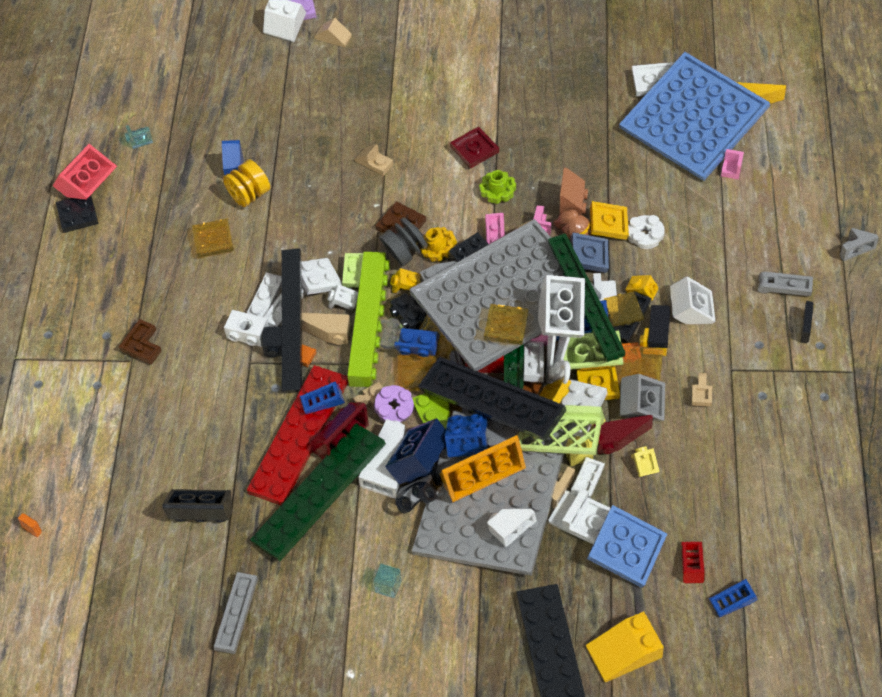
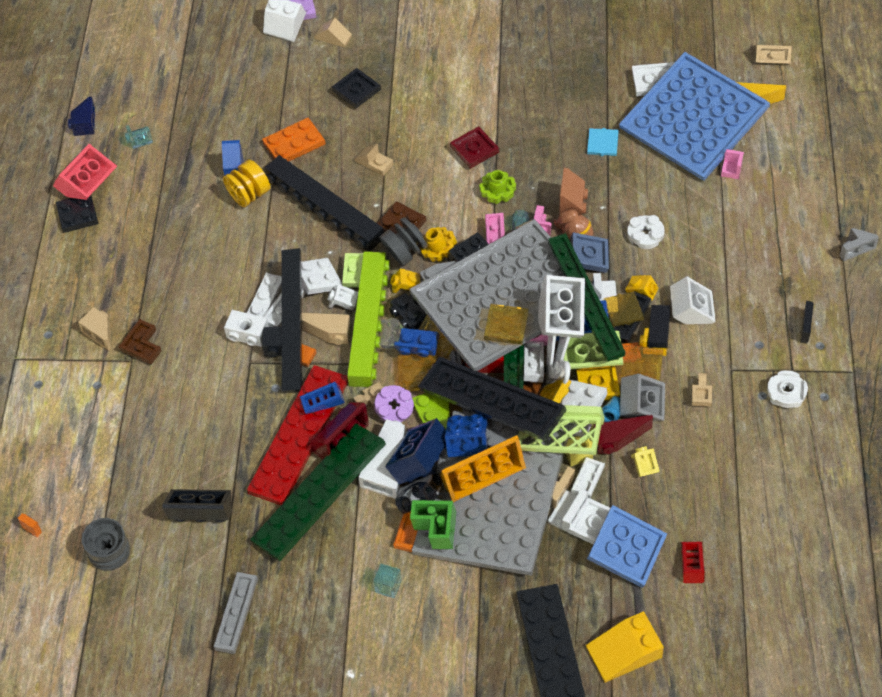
clear yellow plate [192,218,234,258] -> none
white slope [487,509,537,547] -> none
yellow plate [590,201,629,240] -> none
blue slope [709,579,758,617] -> none
light grey plate [758,272,813,296] -> none
none -> clear blue slope [68,97,95,136]
none -> tan slope [78,307,112,351]
none -> dark grey wheel [82,518,130,571]
none -> orange plate [262,118,325,161]
none -> black brick [264,155,384,252]
none -> black plate [332,68,381,109]
none -> orange tile [393,511,418,552]
none -> bright green brick [410,500,456,549]
none -> clear light blue cone [512,210,530,231]
none -> medium azure piece [587,128,618,156]
none -> dark azure cone [602,396,620,422]
none -> tan panel [755,44,792,64]
none -> white plate [767,371,808,408]

